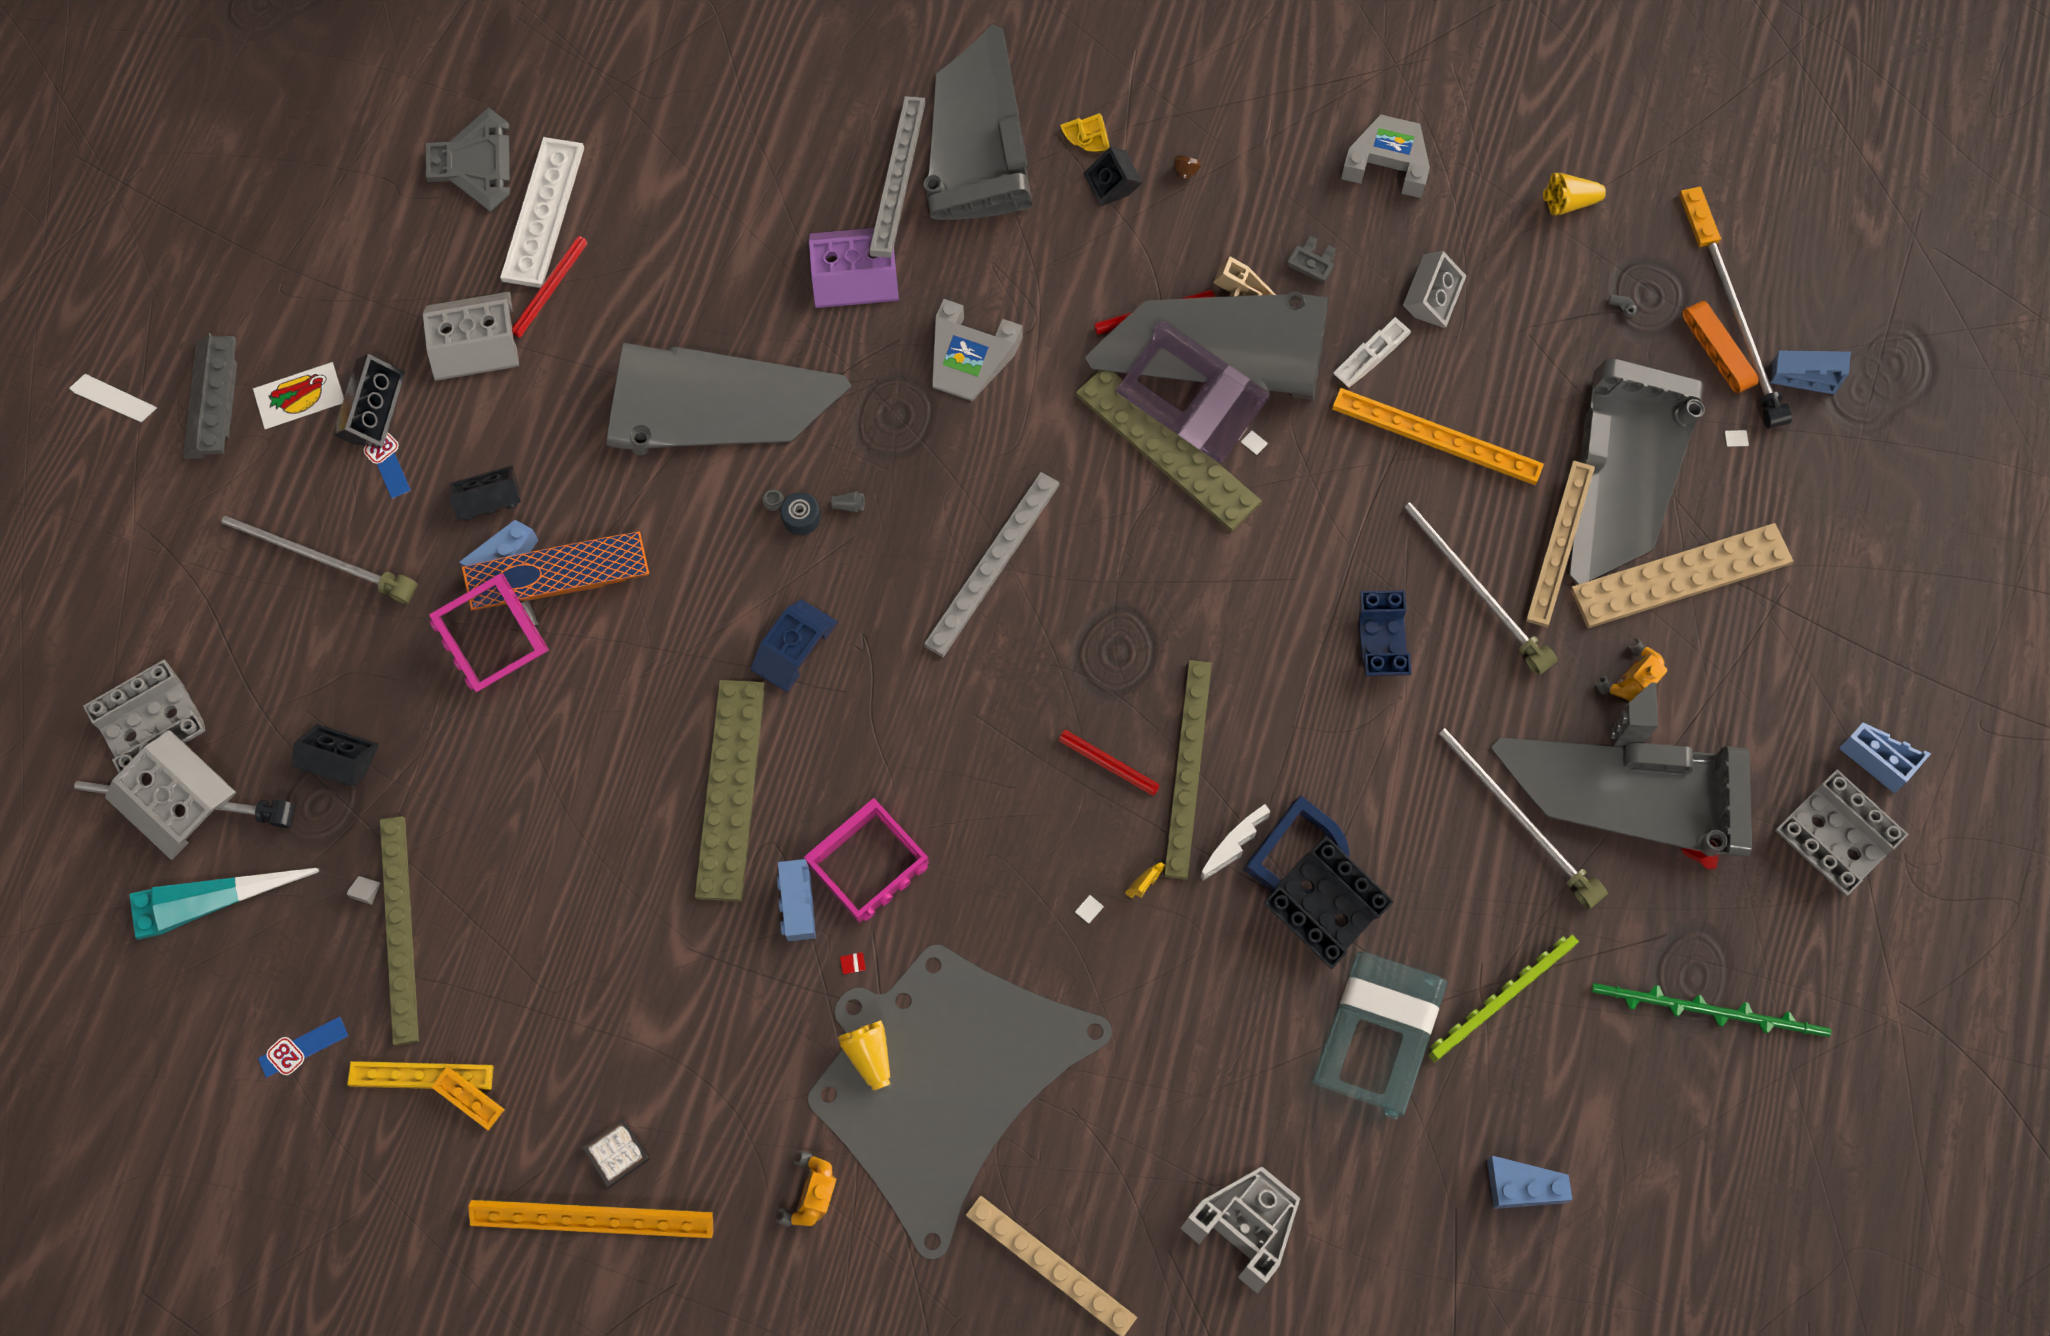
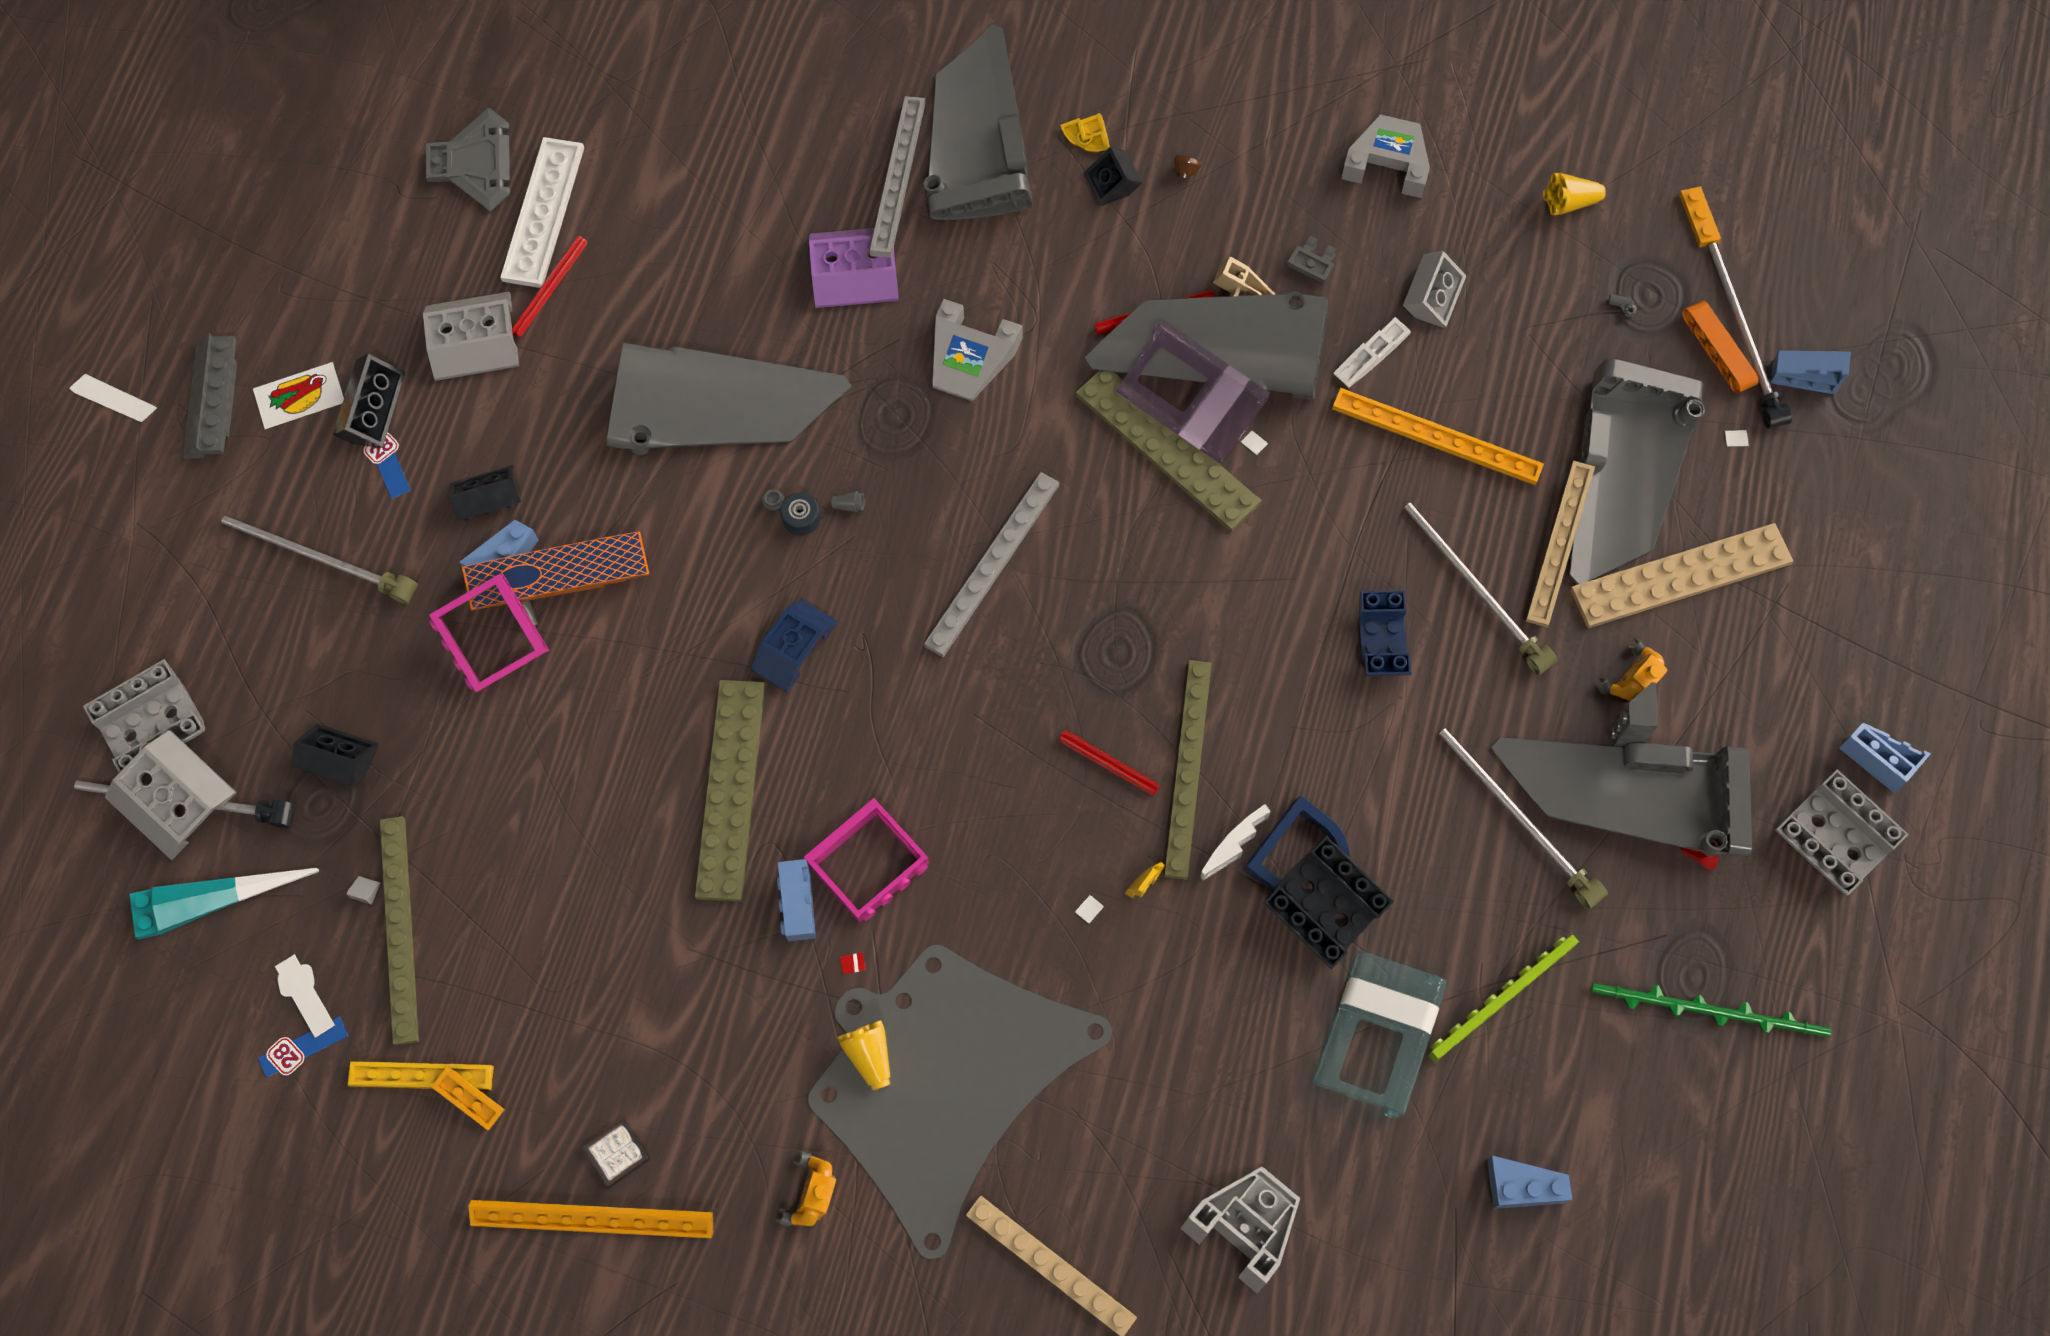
none -> white sticker [275,954,335,1038]

